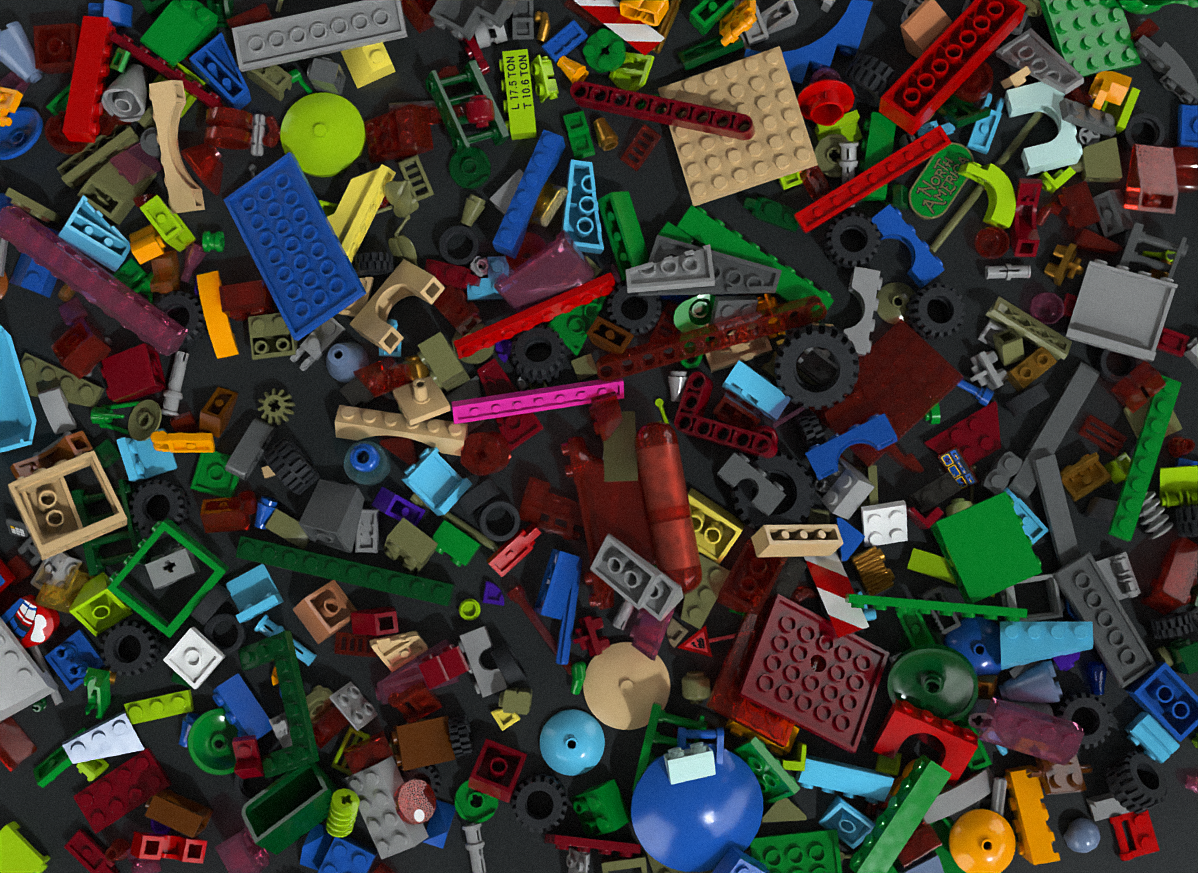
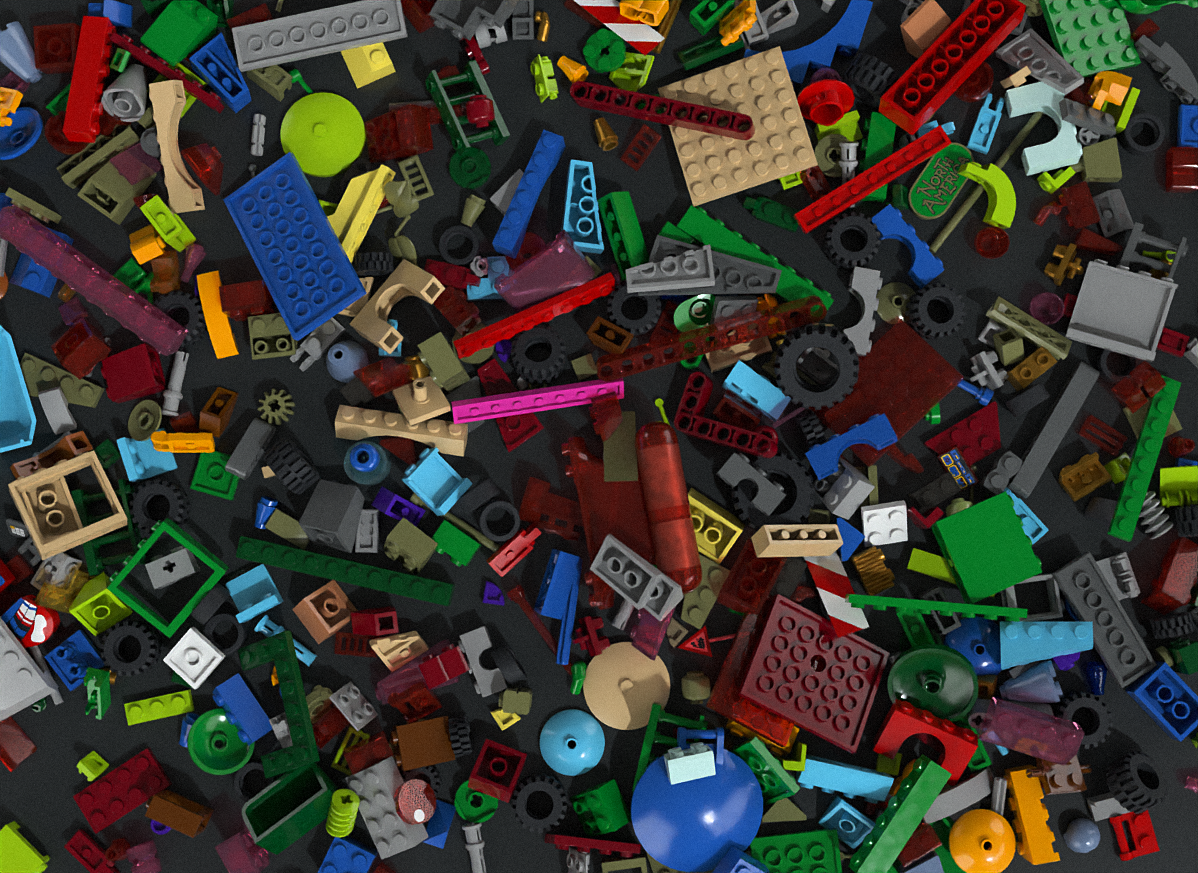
green plate [33,727,87,788] -> none
medium azure wedge [57,195,131,272] -> none
wing [62,711,145,764] -> none
green plant [91,400,144,435] -> none
red arch [130,831,207,863] -> none
clear red hinge [200,490,257,533] -> none
green wheel [202,231,225,252] -> none
clear red wheel [204,107,254,150] -> none
dark red slope [232,735,264,779] -> none
clear red arm [262,116,281,148] -> none
blue slope [300,823,333,871] -> none
dark grey brick [307,57,346,96] -> none
lime plate [459,599,481,620] -> none
clear red brick [460,431,511,476] -> none
lime brick [499,49,537,140] -> none
clear yellow tile [529,183,569,227] -> none
blue plate [542,20,588,64] -> none
green wing [547,296,607,357] -> none
green slope [563,111,595,160] -> none
light grey cone [668,371,689,402] -> none
medium azure hand [858,591,876,621] -> none
dark green wing [936,95,991,128] -> none
light grey pin [985,263,1031,280] -> none
dark red arch [1010,178,1043,257] -> none
dark grey tile [1032,454,1080,568] -> none
clear red slope [1123,144,1178,214] -> none
medium azure brick [1124,711,1180,764] -> none

